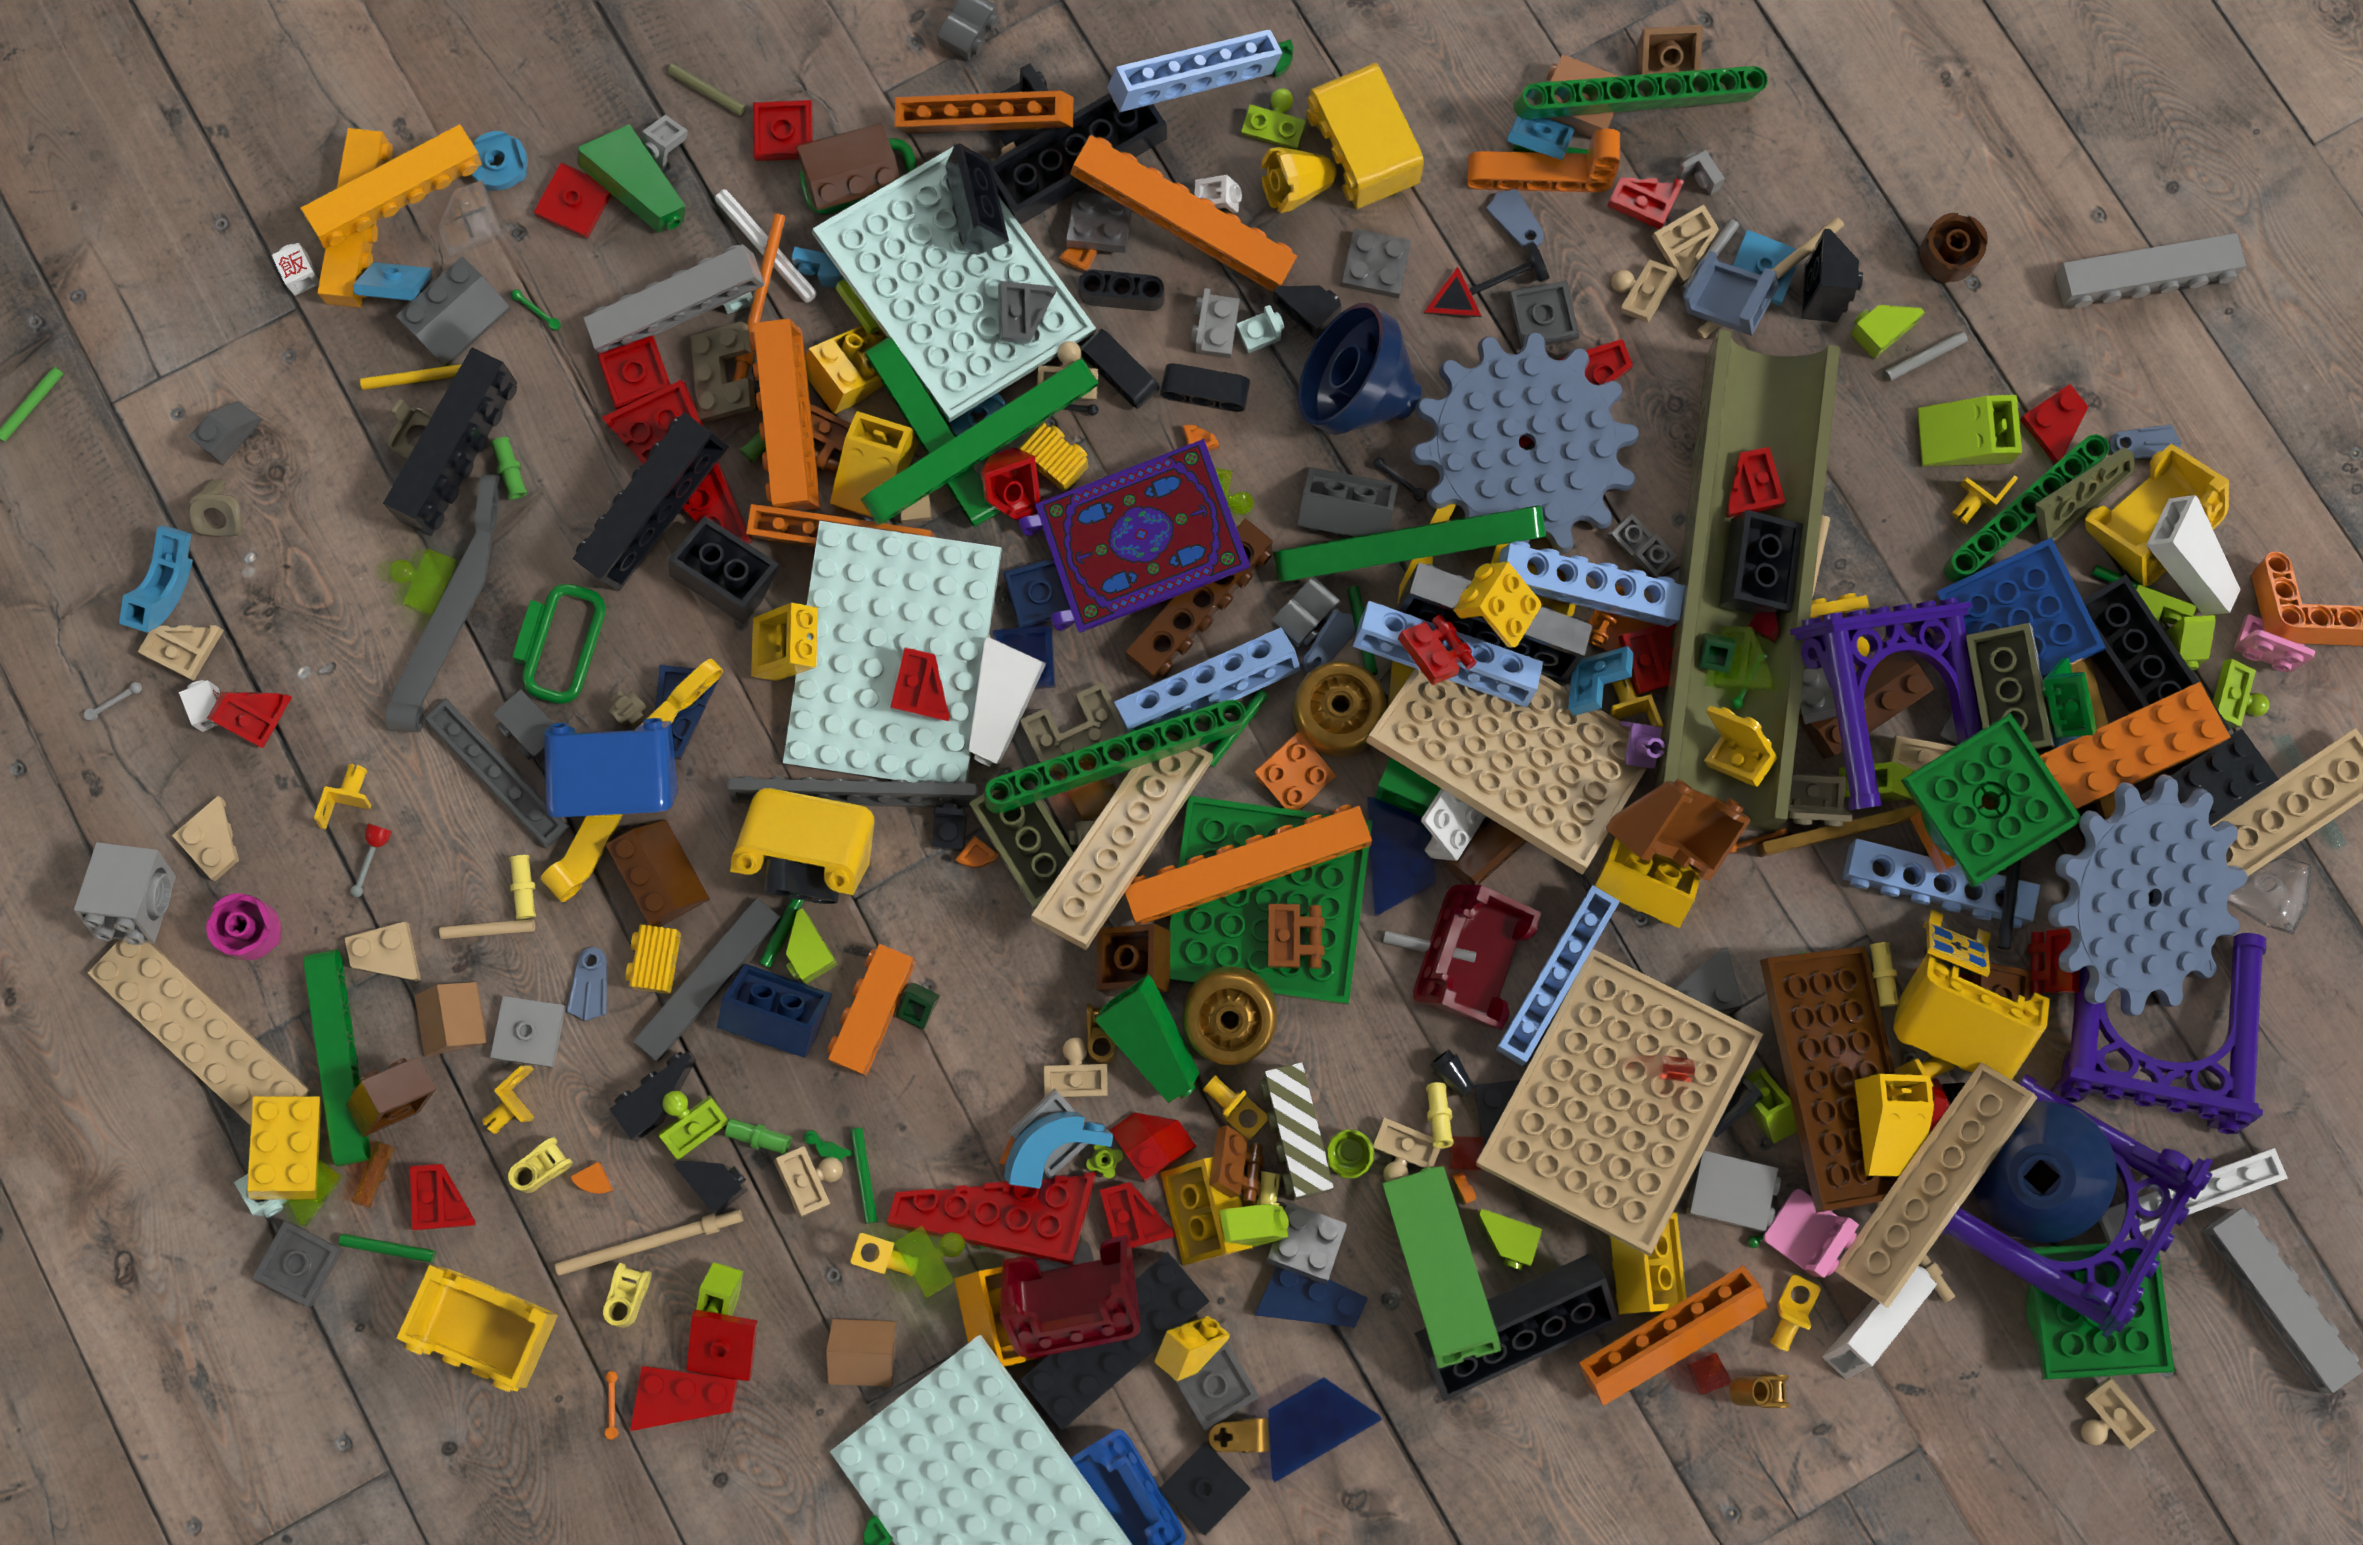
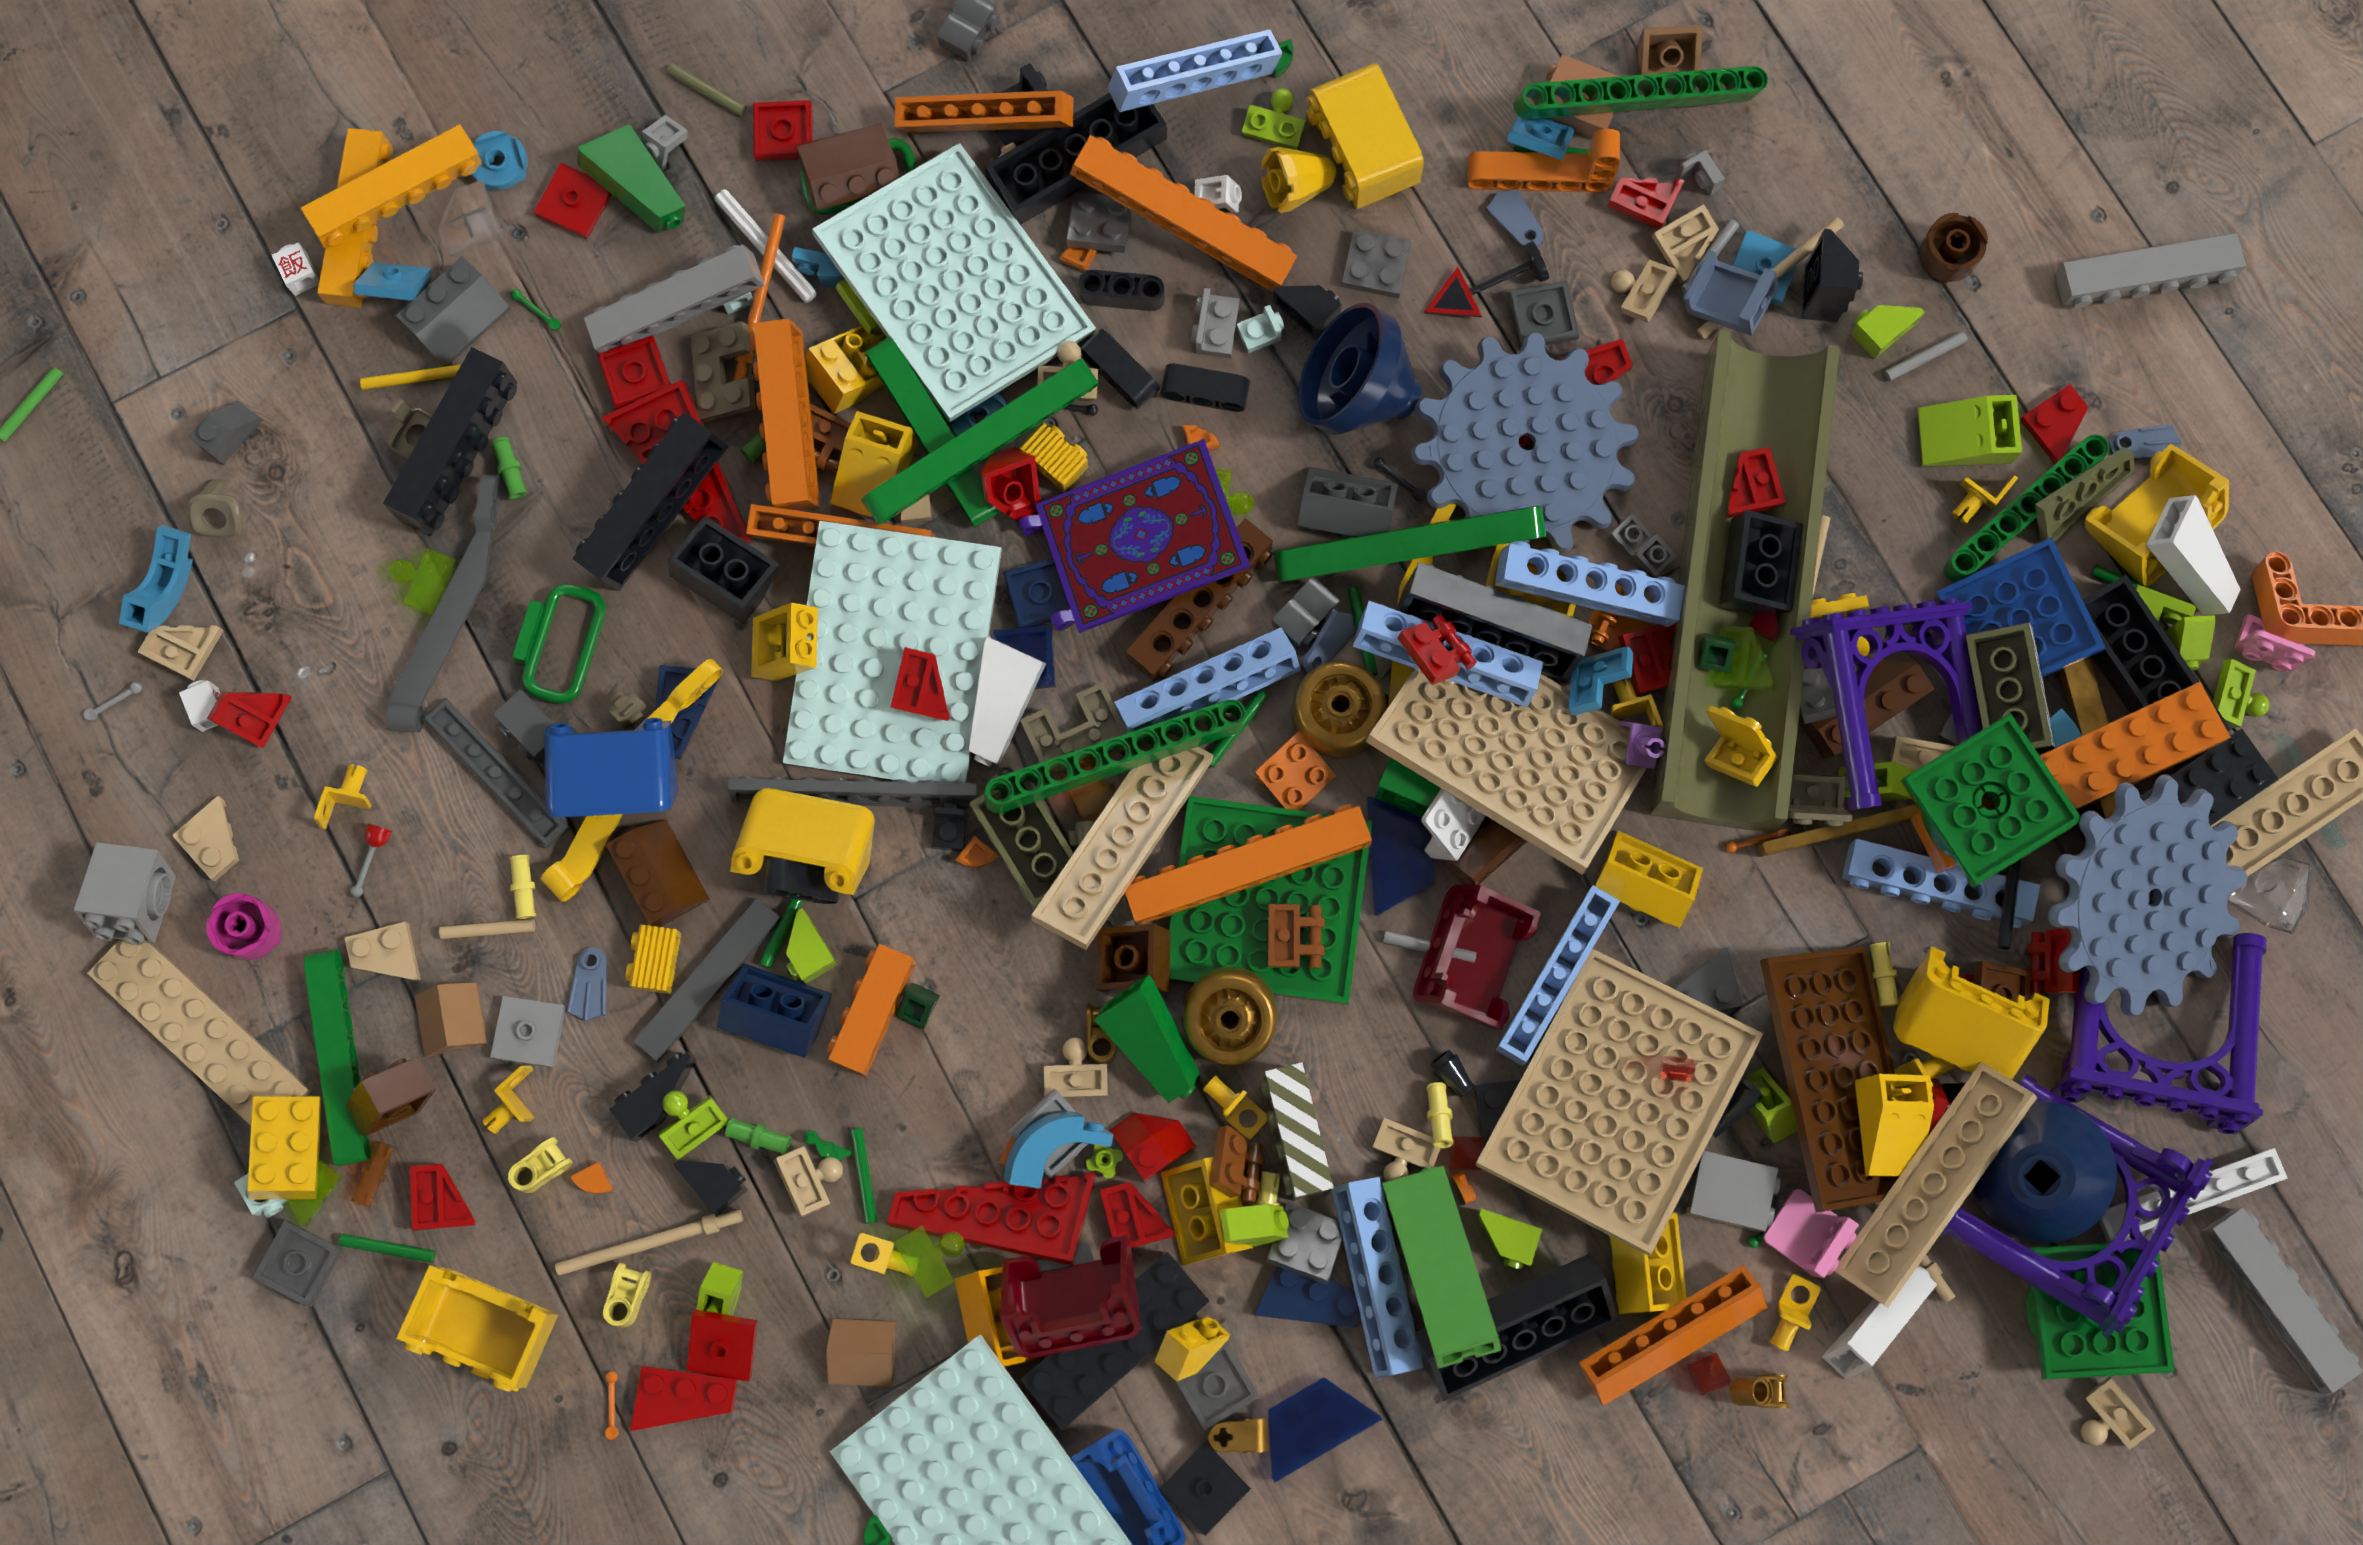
black slope [945,143,1009,255] -> none
dark grey wing [998,281,1057,344] -> none
lime hair [1326,1129,1374,1178] -> none
yellow bracket [1454,561,1541,648] -> none
dark orange windscreen [1605,779,1751,881] -> none
yellow flag [1923,909,1991,977] -> none
green bracket [2042,658,2097,738] -> none
none -> light blue brick [1332,1177,1424,1379]

